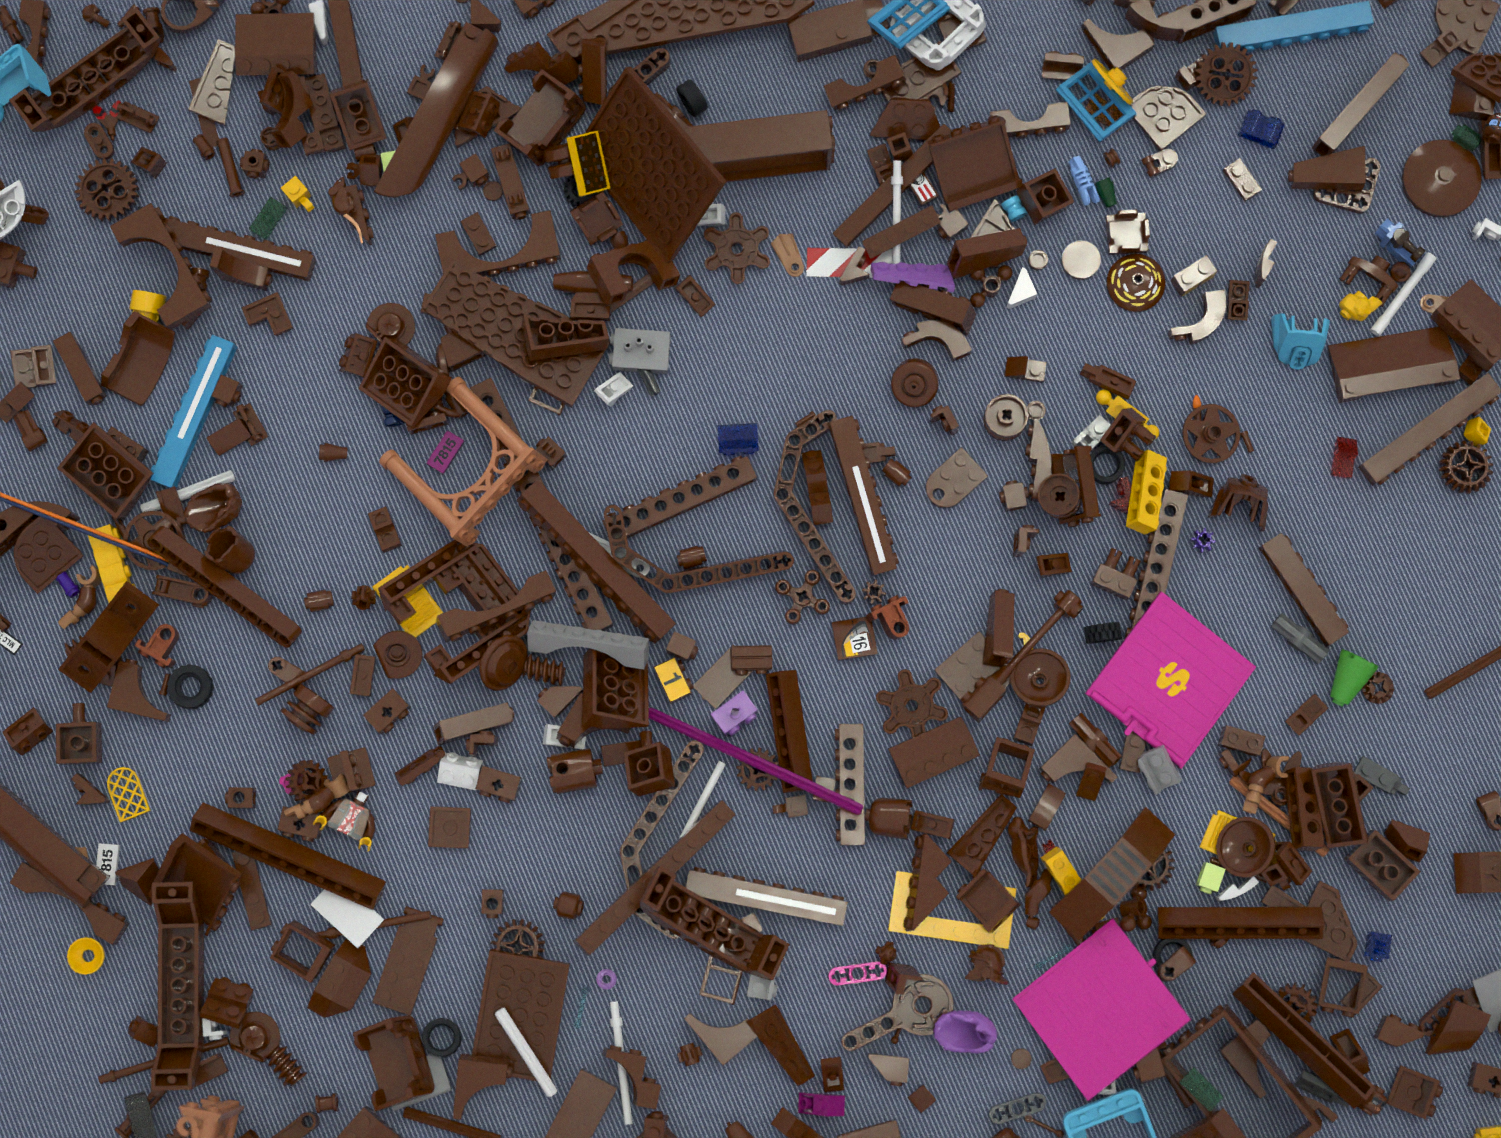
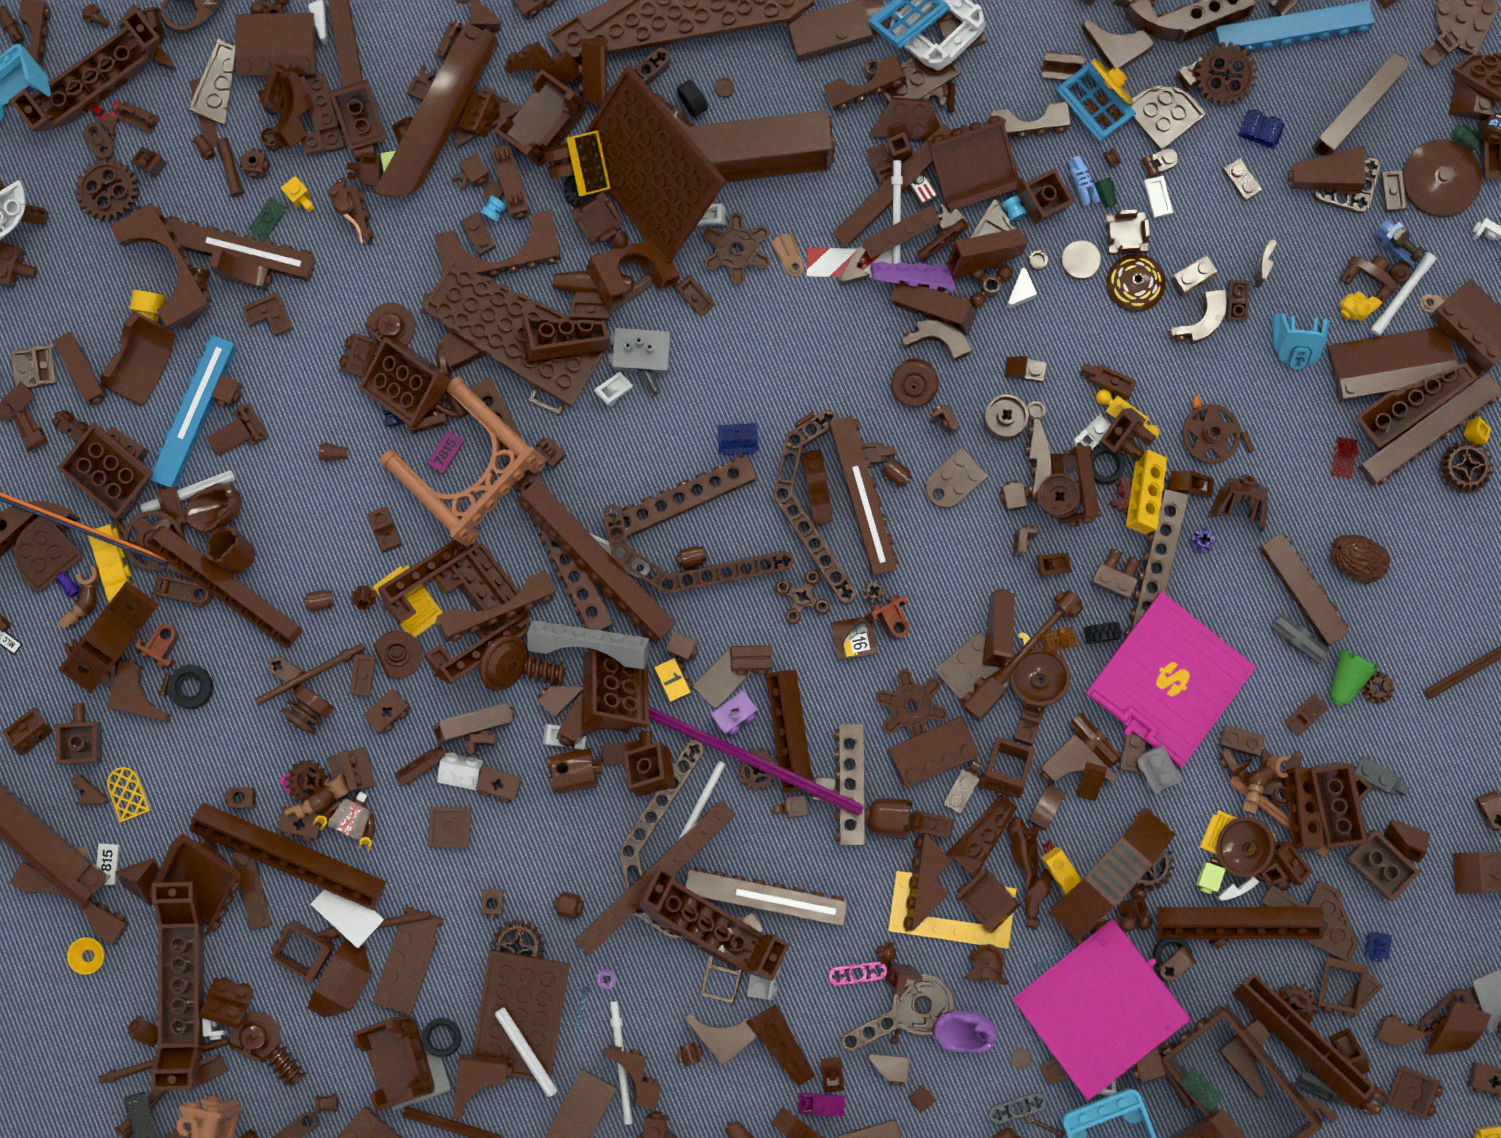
none -> medium azure wheel [481,195,507,222]
none -> reddish brown piece [715,78,734,98]
none -> reddish brown pin [917,218,969,261]
none -> plate [943,760,981,814]
none -> clear orange slope [1040,626,1078,653]
none -> white tile [1144,176,1173,219]
none -> reddish brown hair [1330,535,1390,585]
none -> reddish brown wedge [1355,362,1478,452]
none -> plate [1381,170,1407,212]

